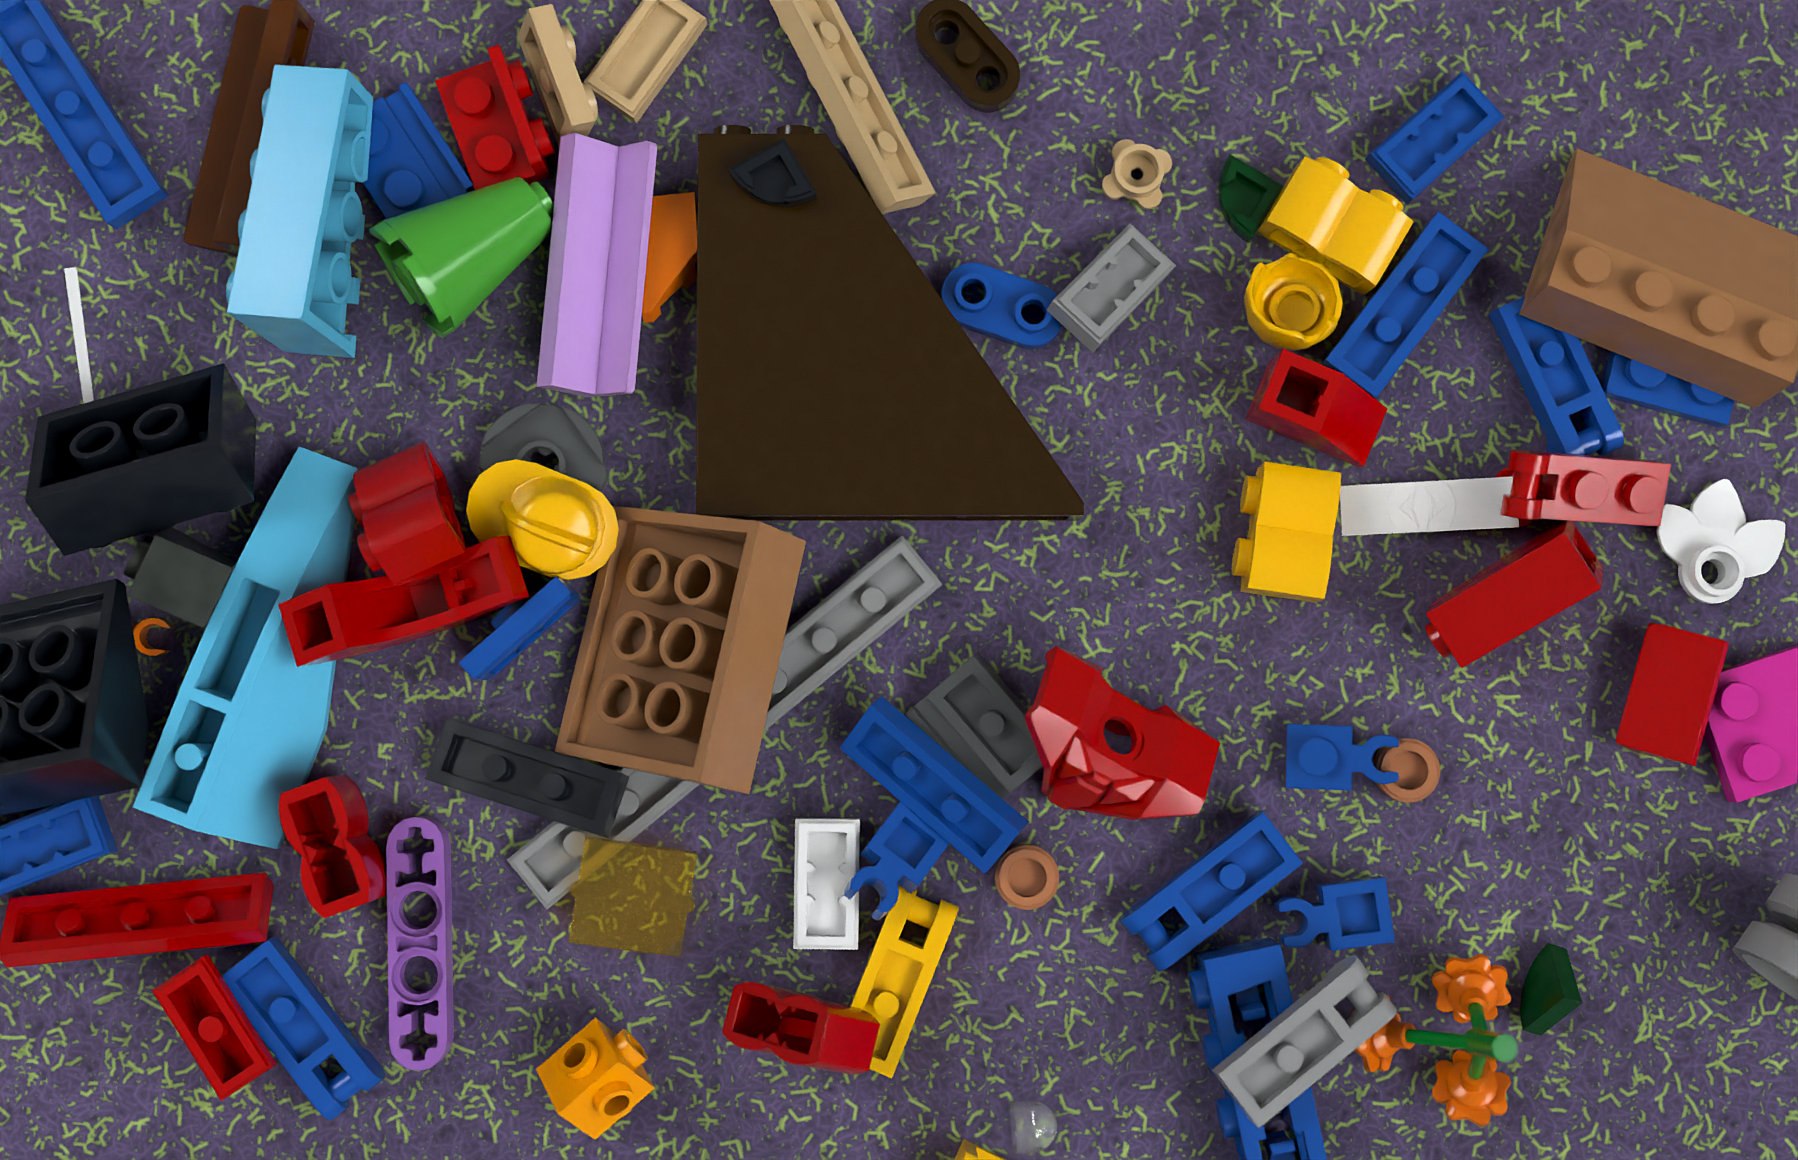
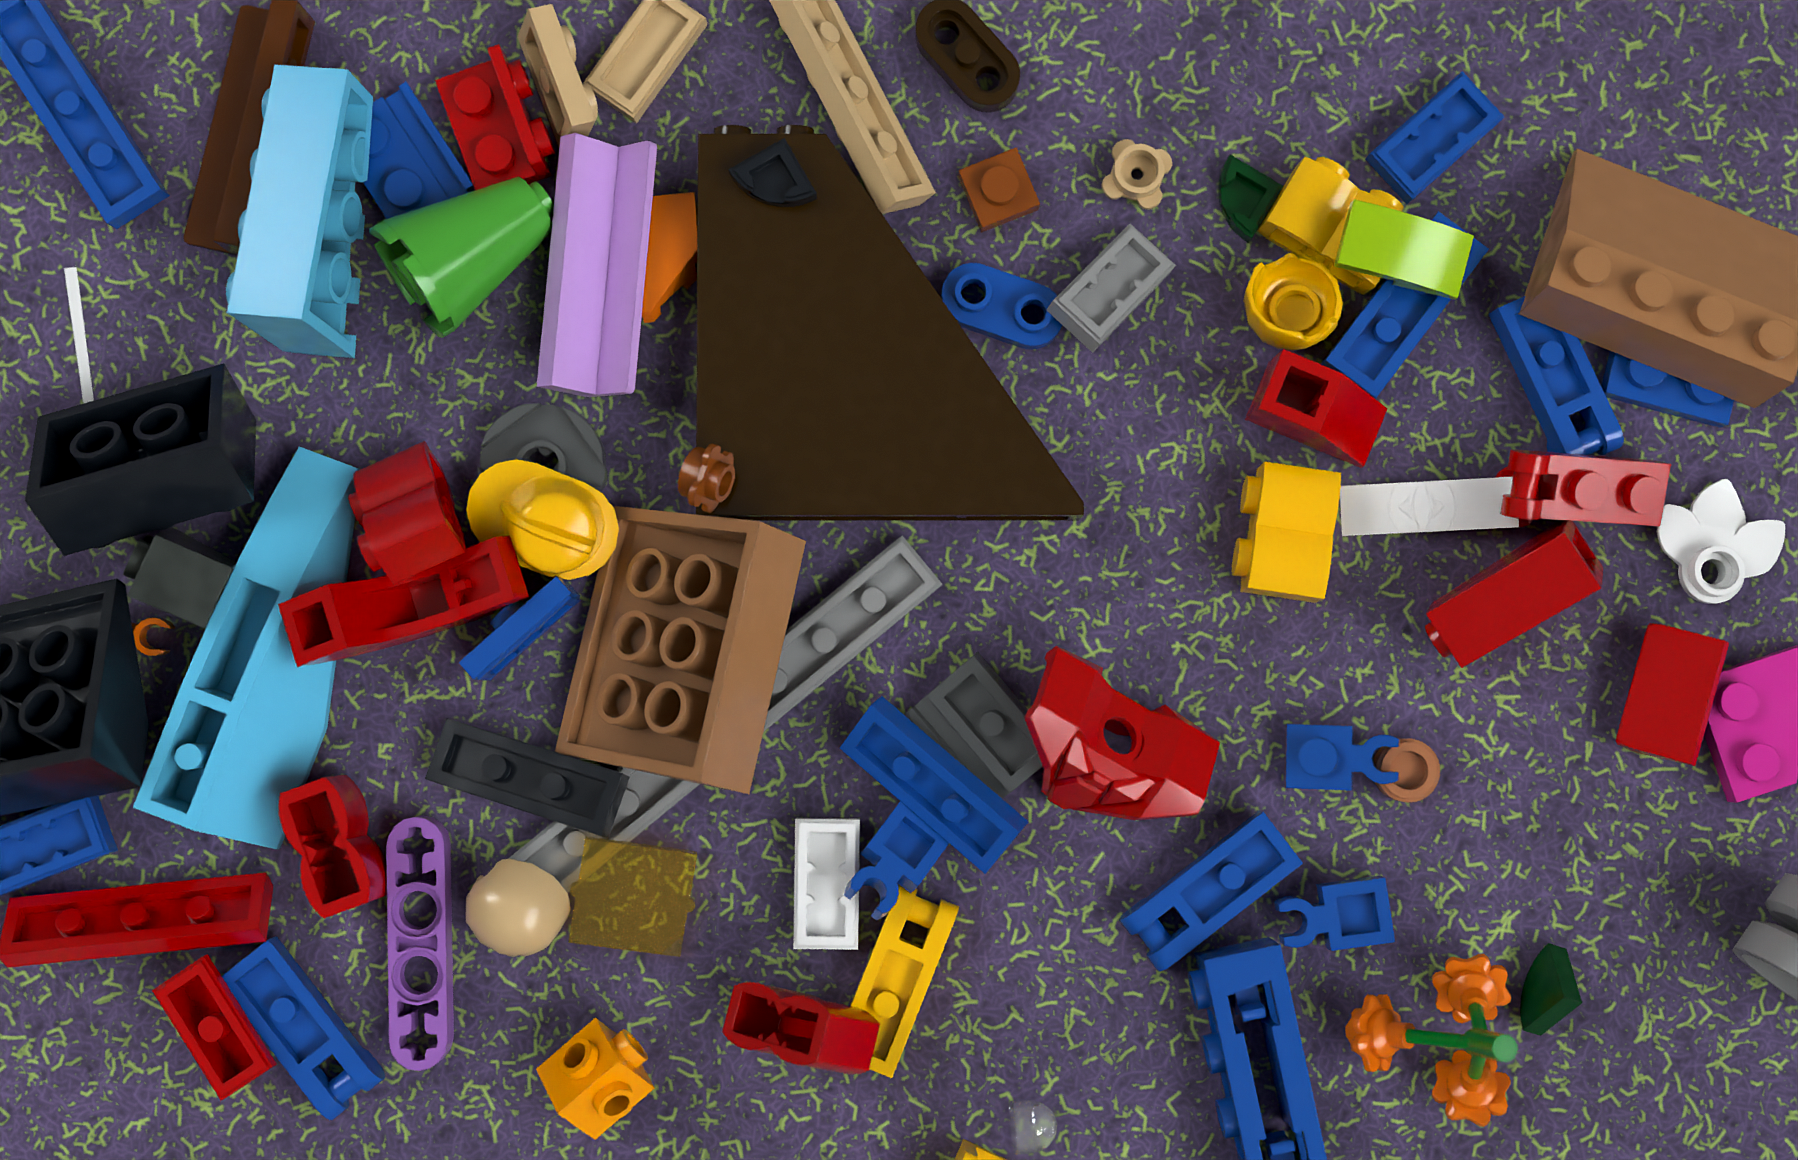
nougat tile [994,844,1059,910] -> none
light grey plate [1212,955,1397,1128] -> none
none -> tan hair [466,859,571,957]
none -> dark orange plate [678,443,735,513]
none -> dark orange plate [958,147,1040,233]
none -> lime slope [1334,199,1474,300]

